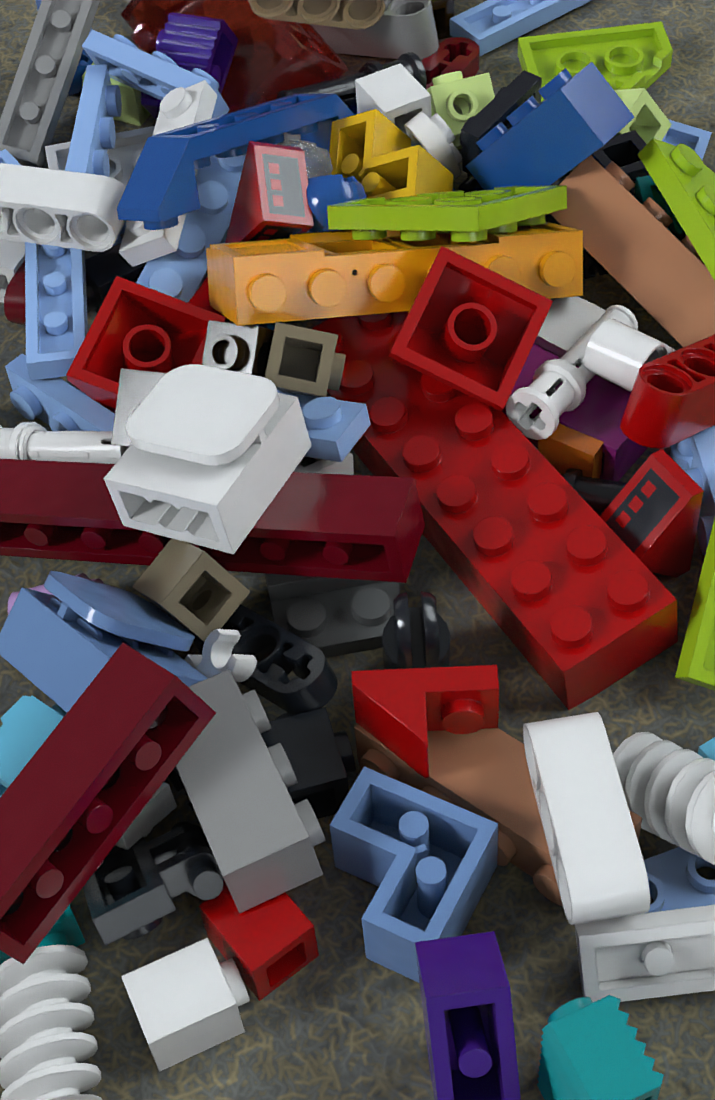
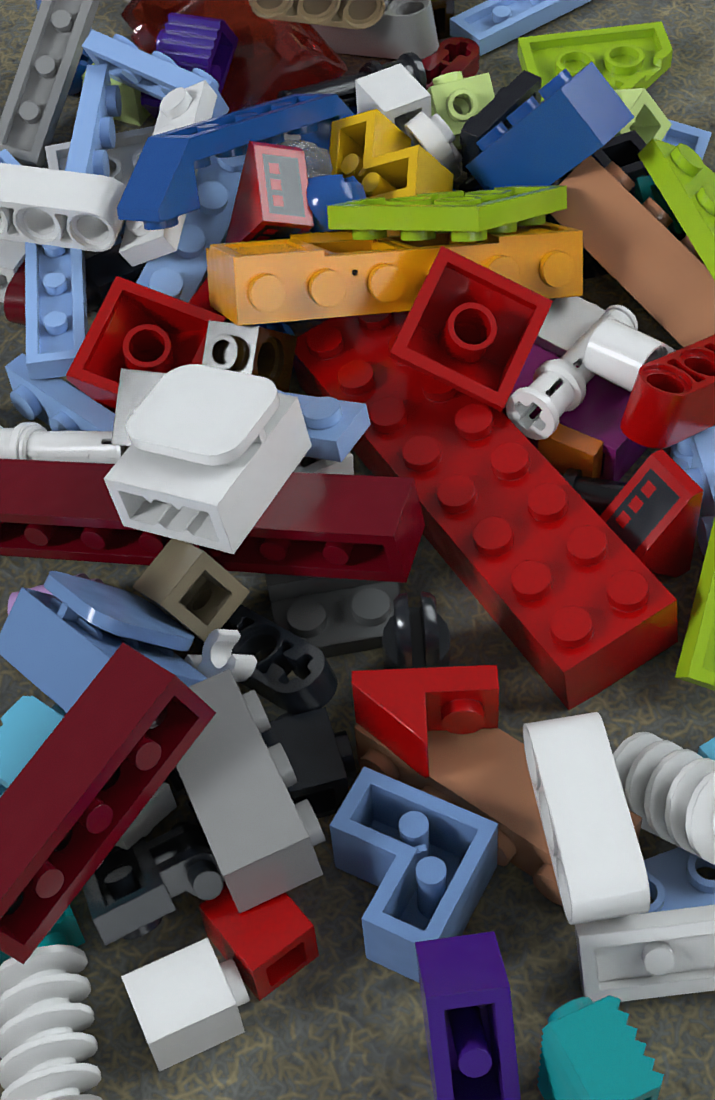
dark tan brick [265,322,346,397] -> none

